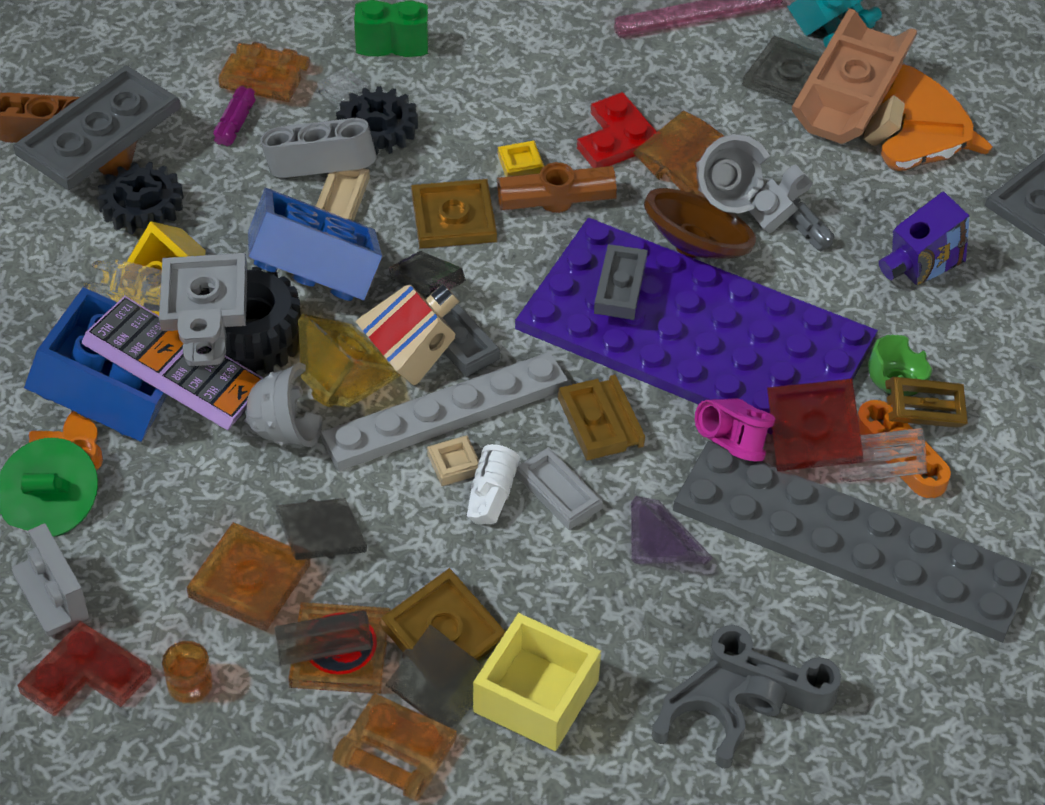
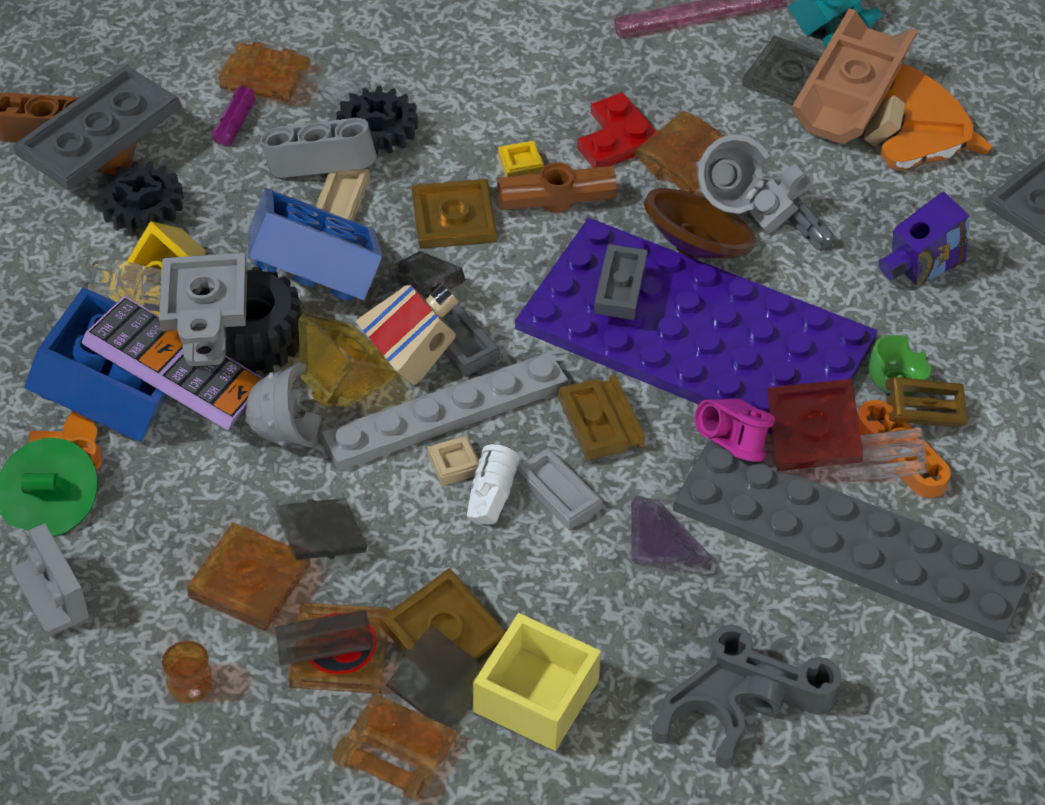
clear red plate [18,621,152,717] -> none
green brick [354,0,429,57] -> none

